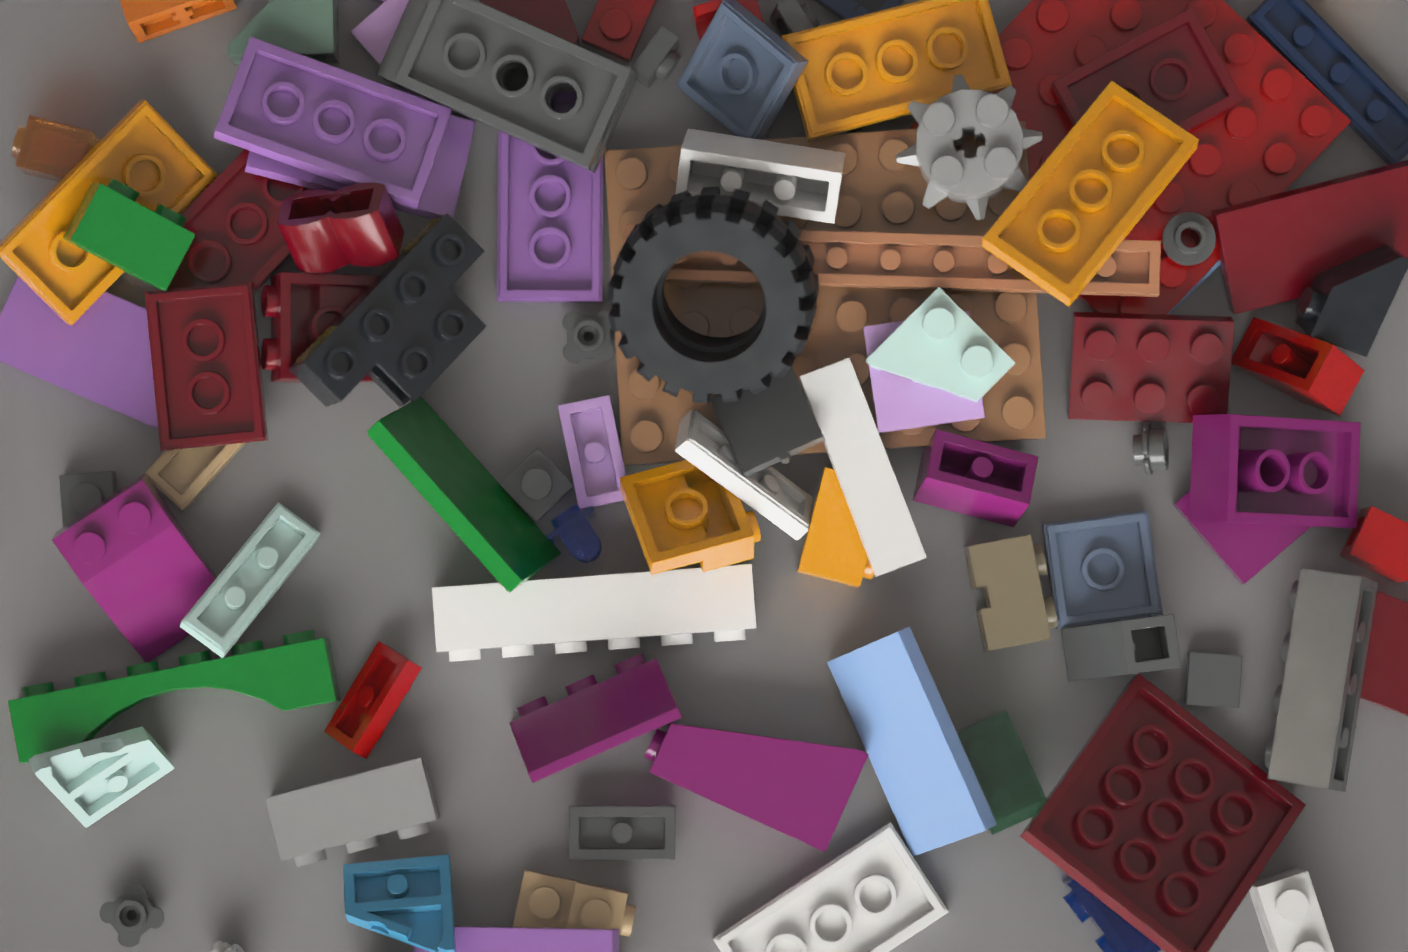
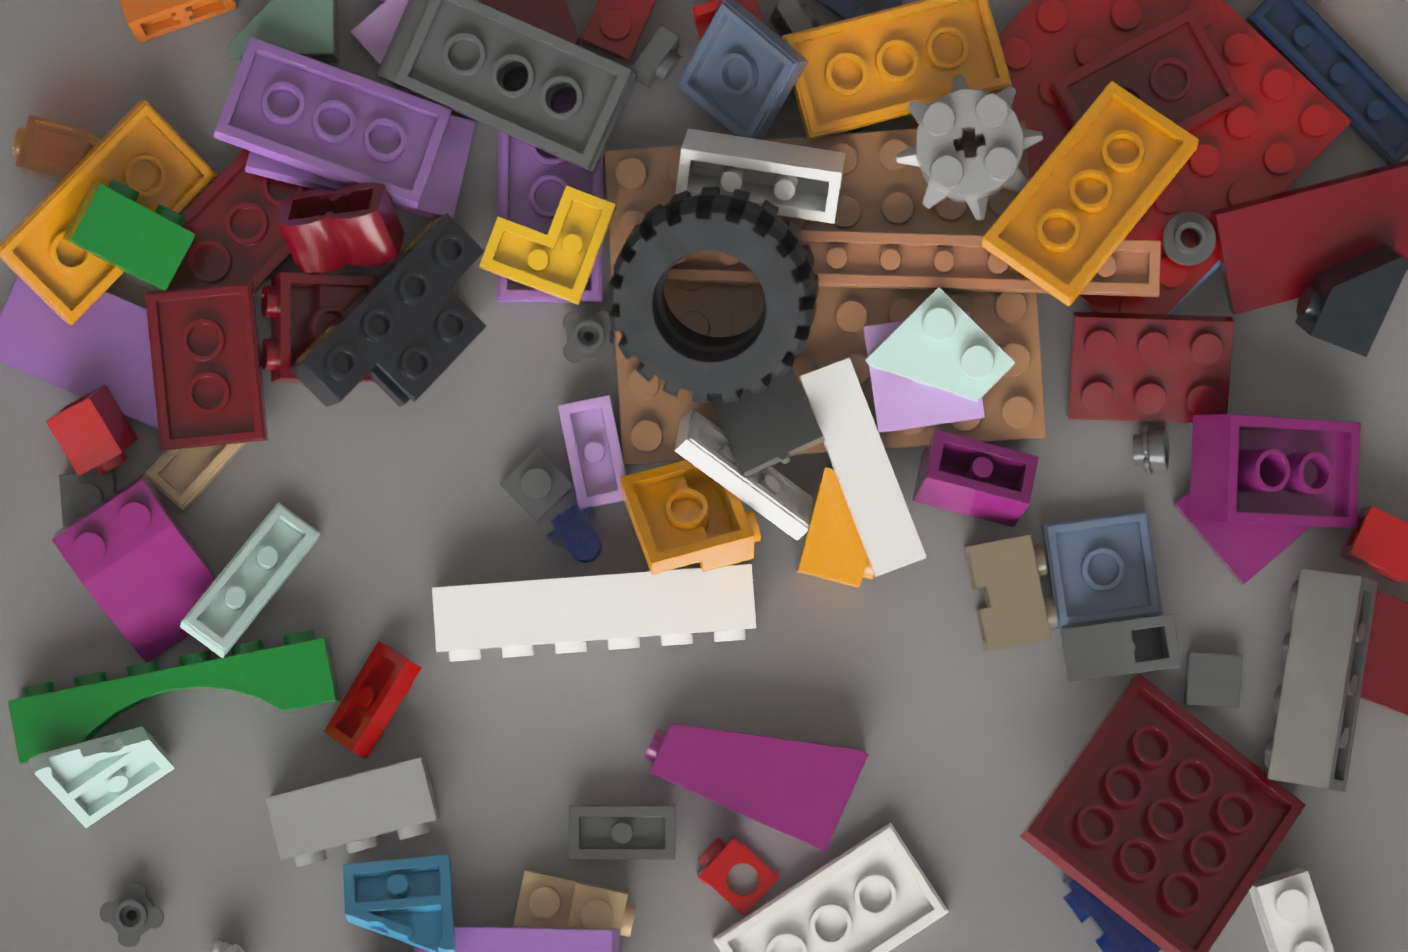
green tile [367,396,561,592] -> none
magenta slope [509,653,682,783] -> none
light blue tile [827,626,997,856] -> none
clear green brick [956,710,1046,835] -> none
red slope [1231,317,1364,417] -> none
none -> red brick [46,384,138,476]
none -> yellow plate [479,186,616,305]
none -> red bracket [697,835,779,916]

